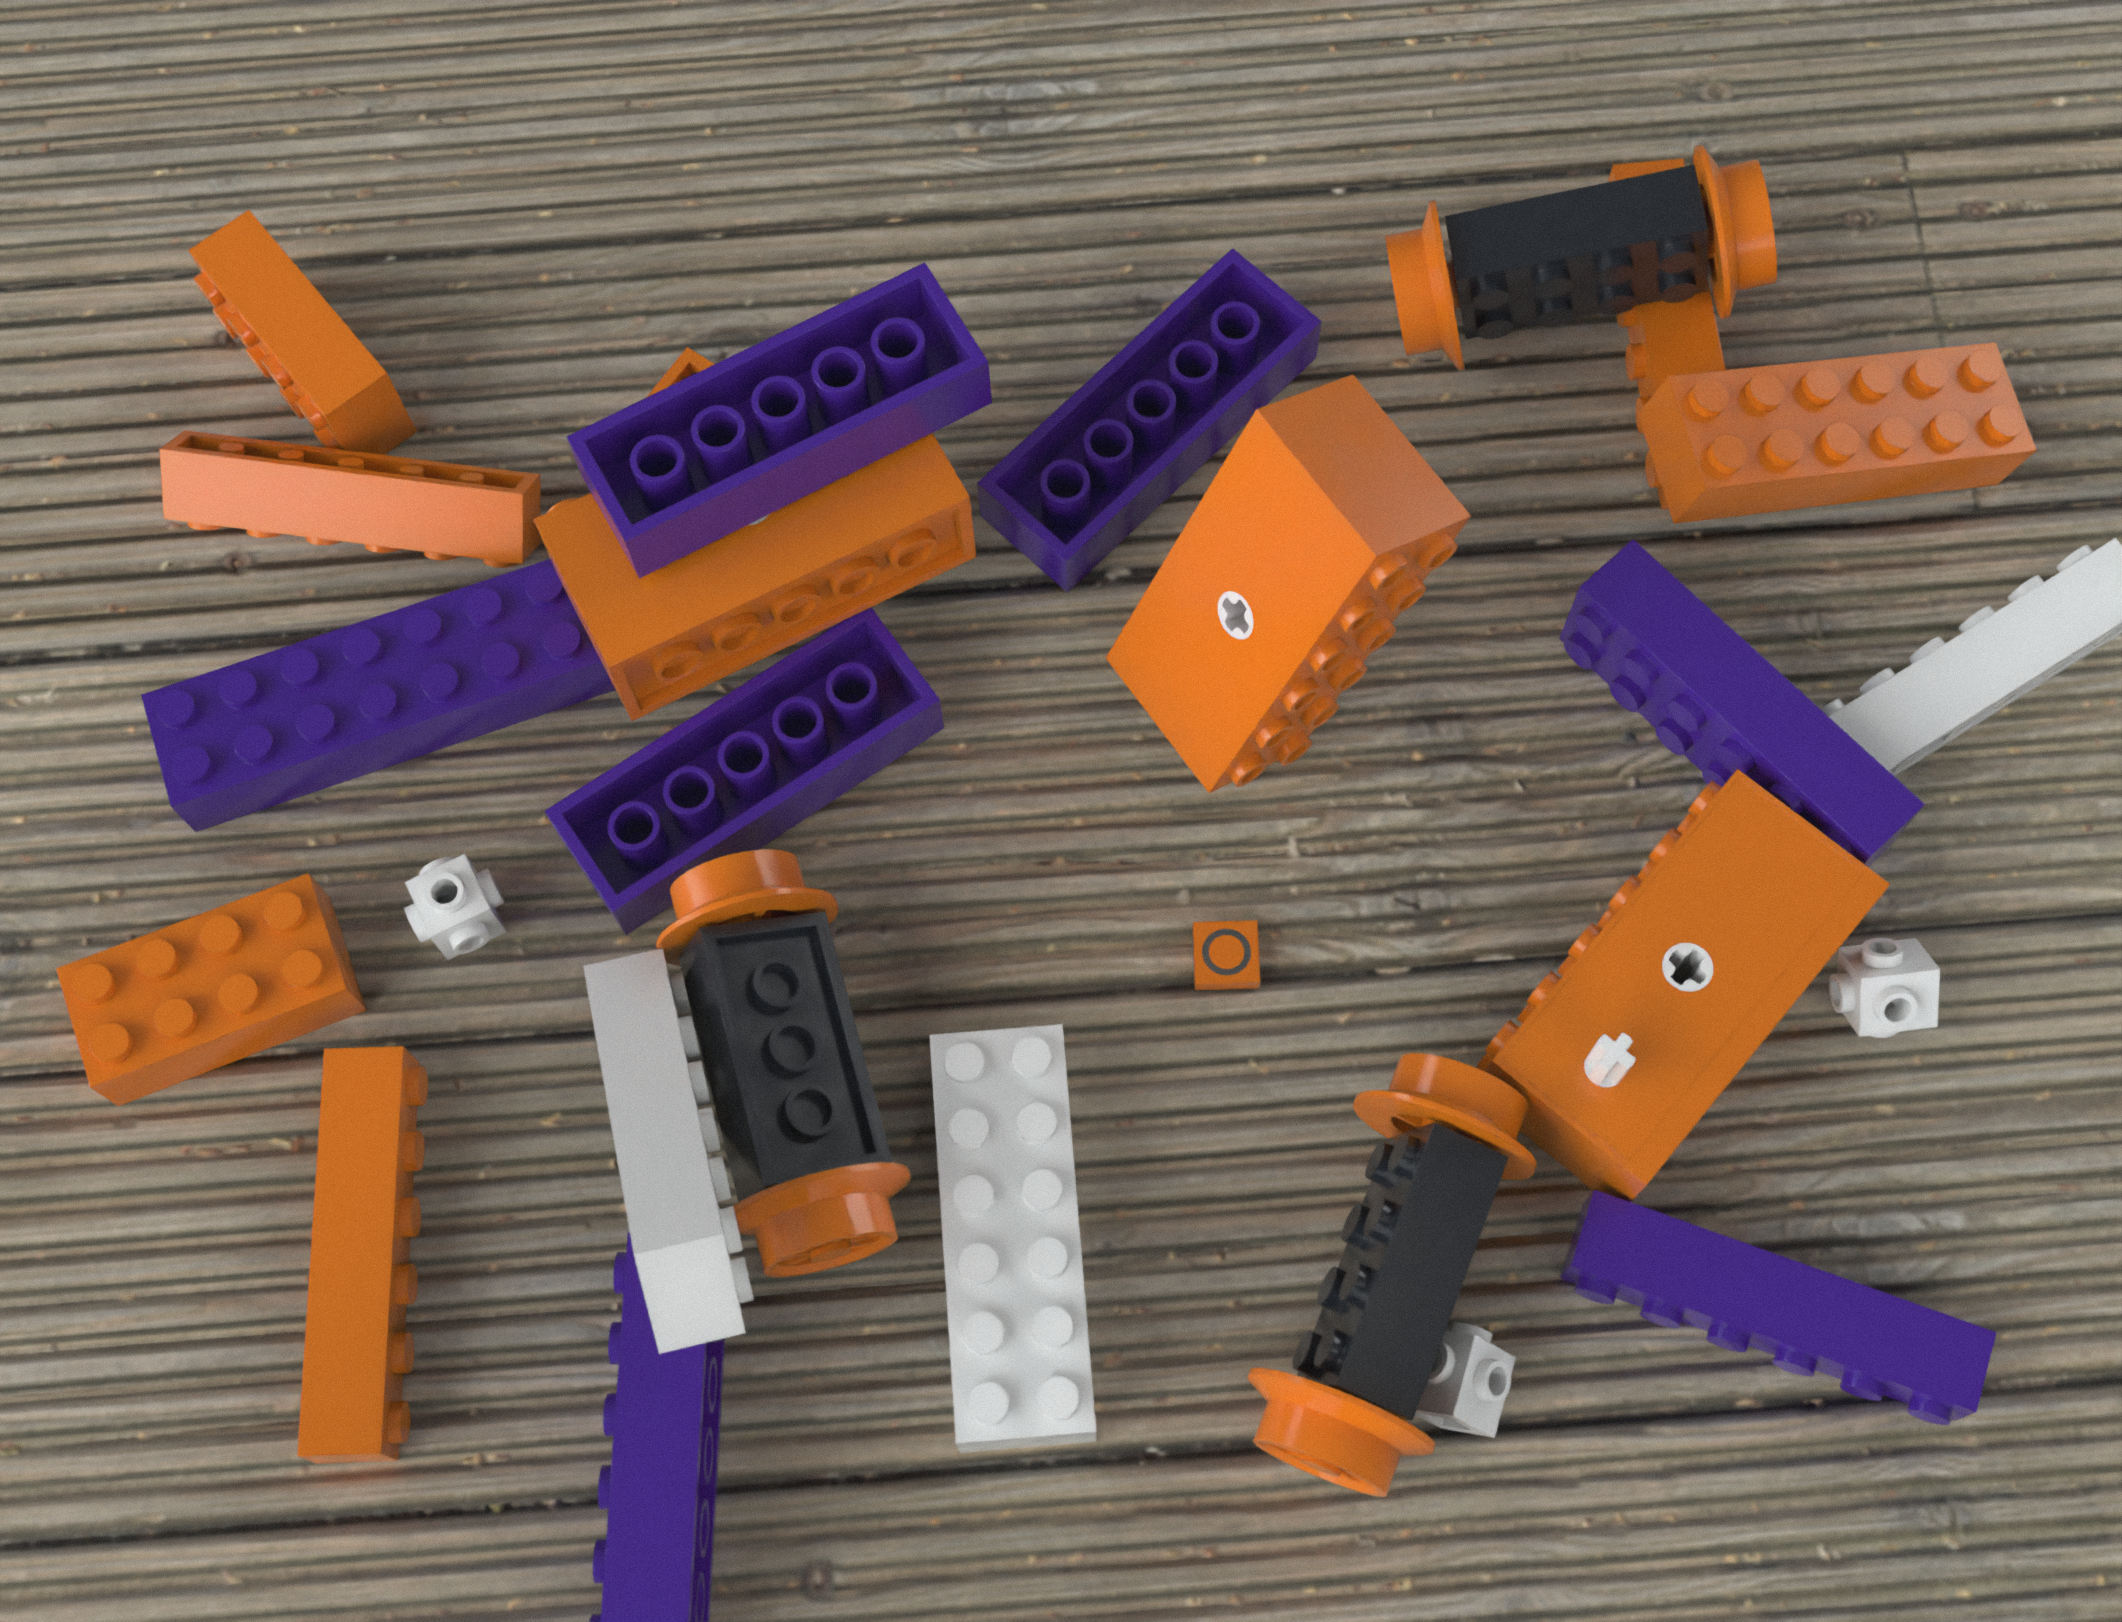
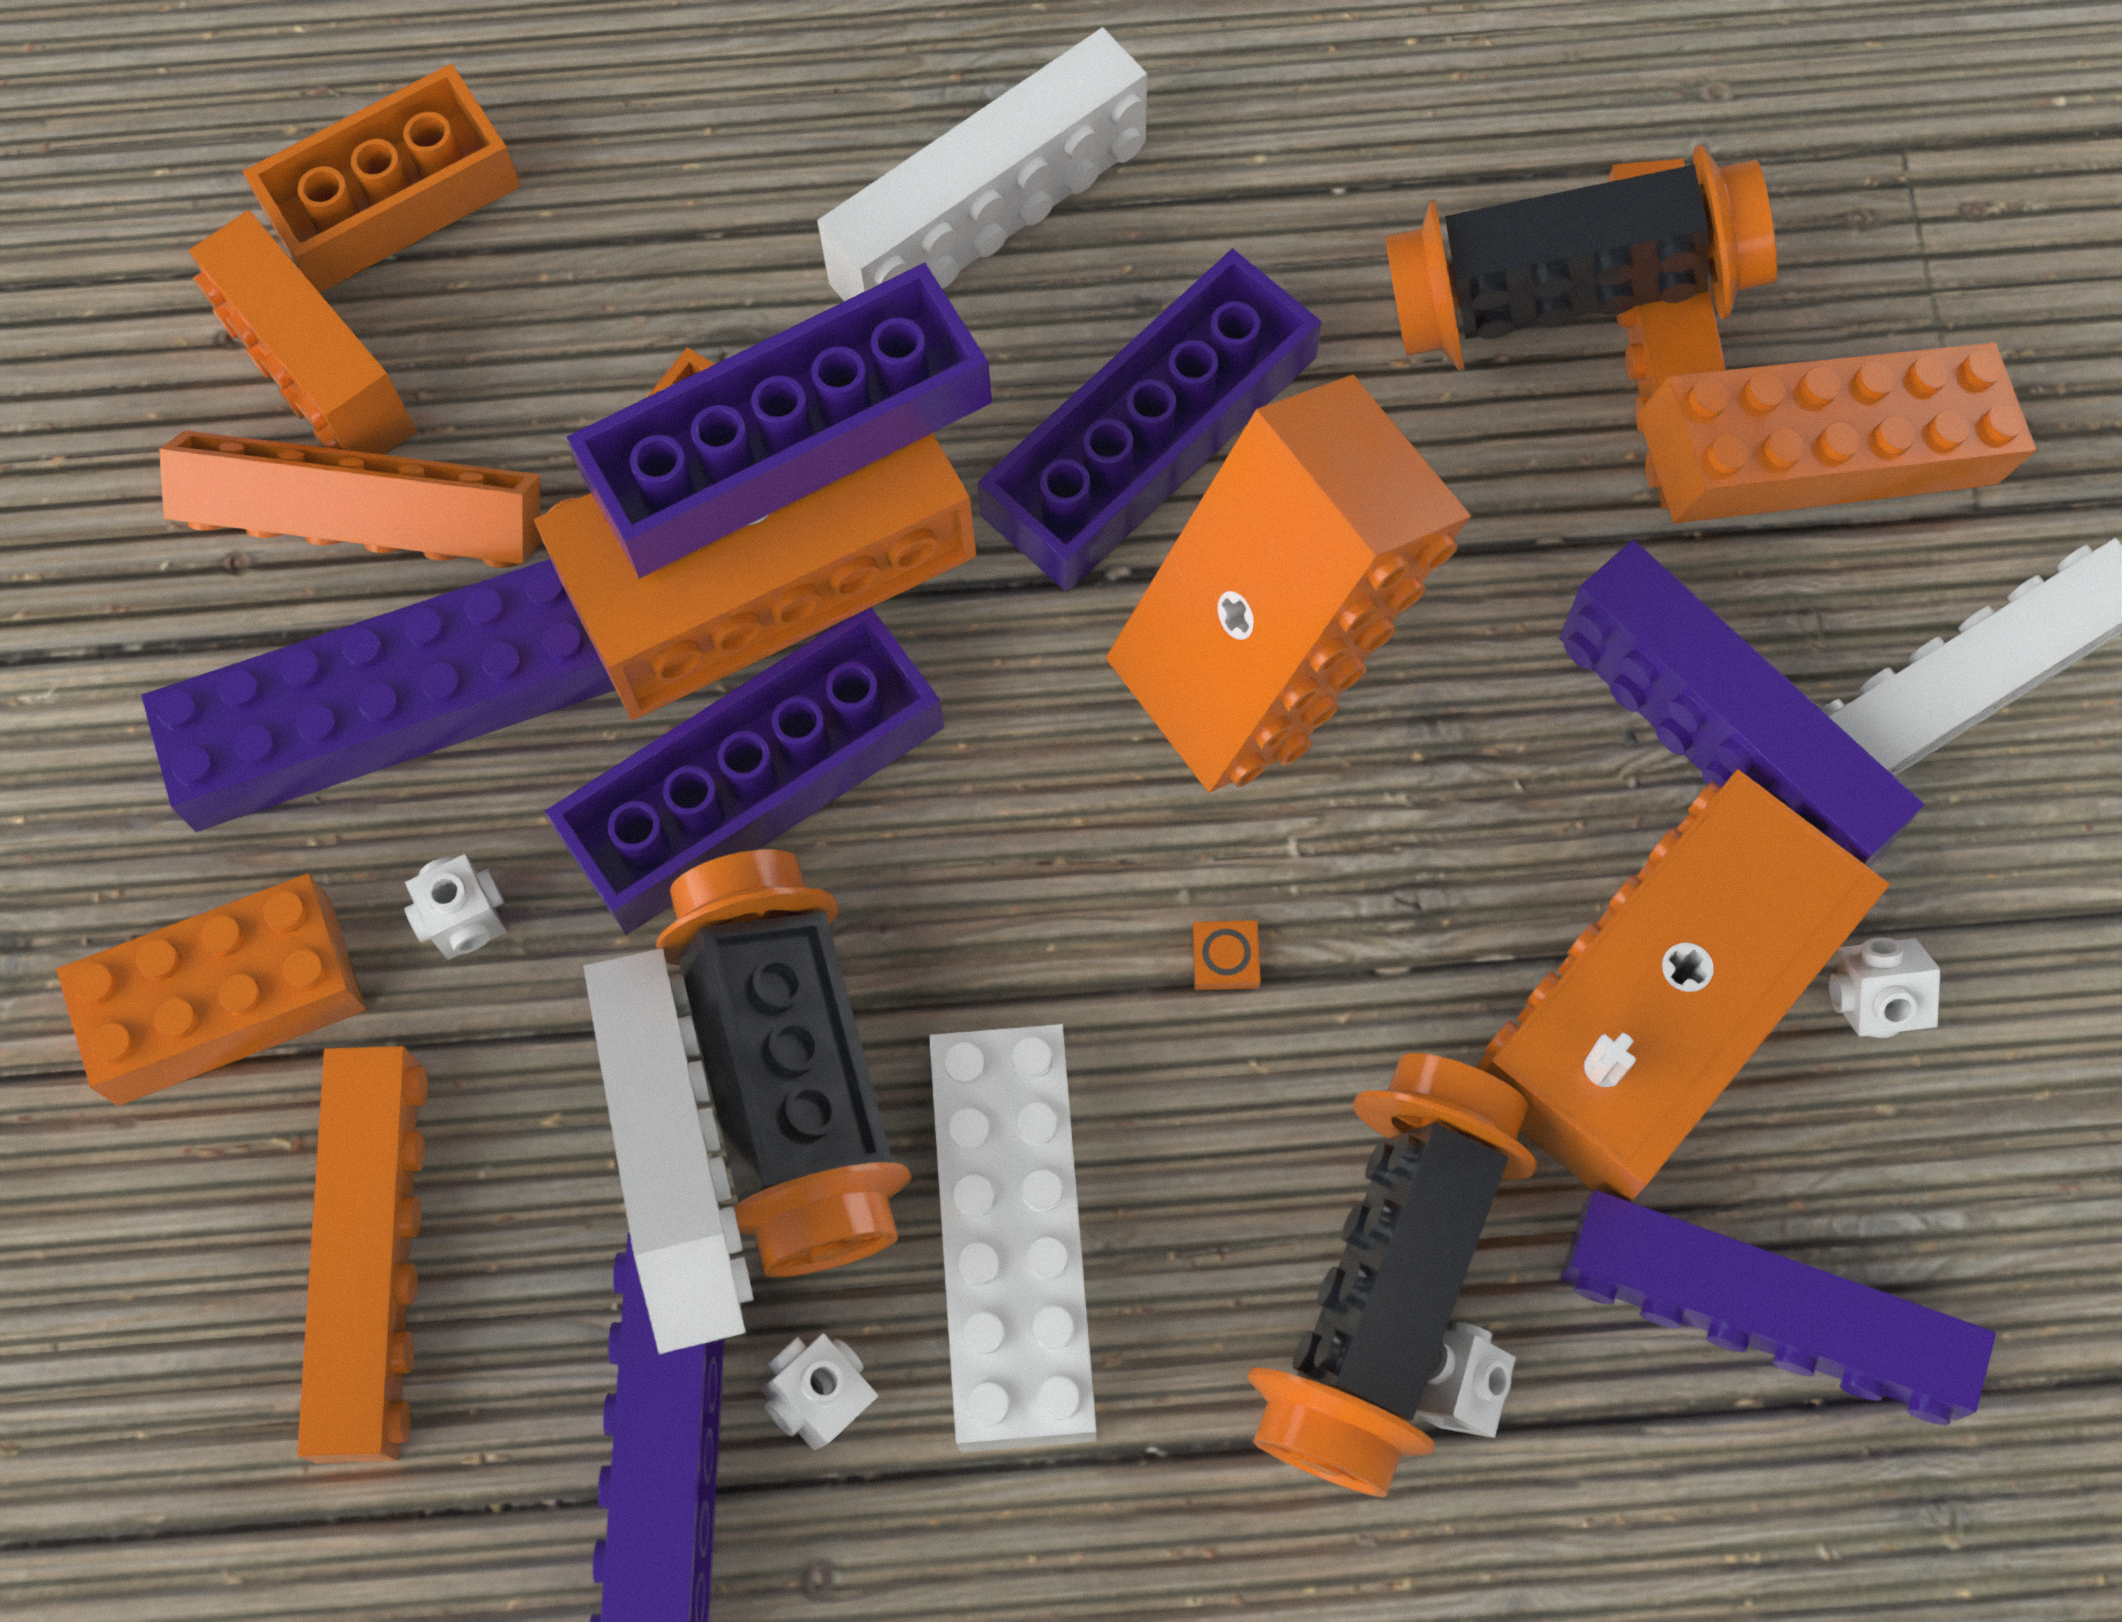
none -> orange brick [242,63,521,293]
none -> white brick [760,1333,879,1451]
none -> white brick [817,27,1148,301]

